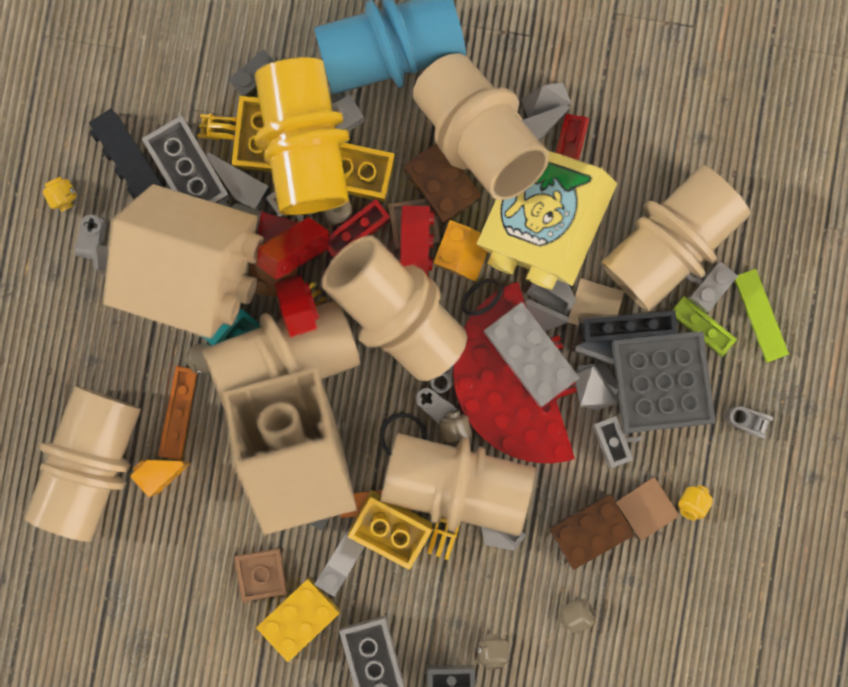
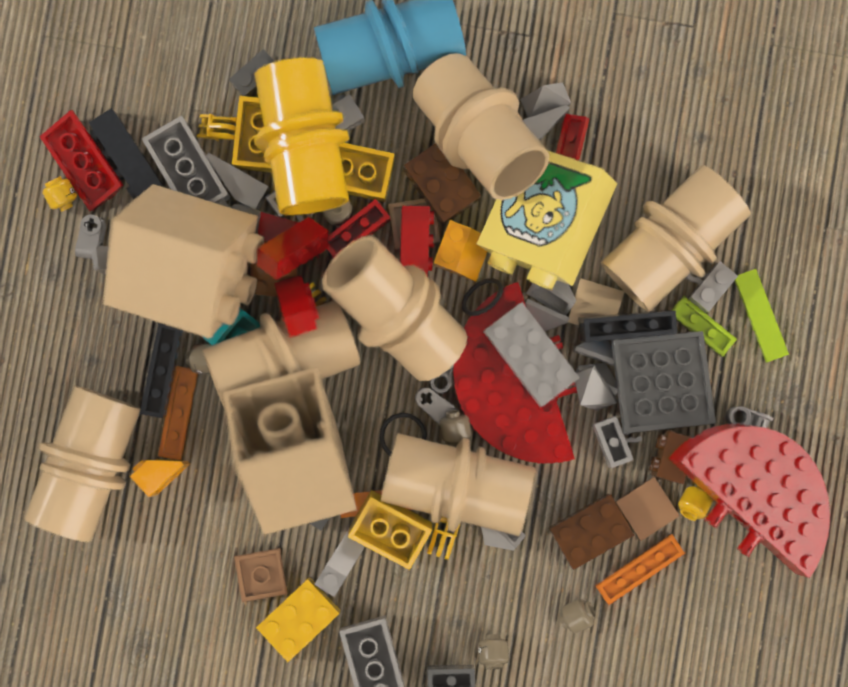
none -> red slope [39,110,124,212]
none -> black brick [140,322,183,418]
none -> orange tile [595,534,685,605]
none -> reddish brown brick [648,431,693,485]
none -> brick [669,424,830,579]

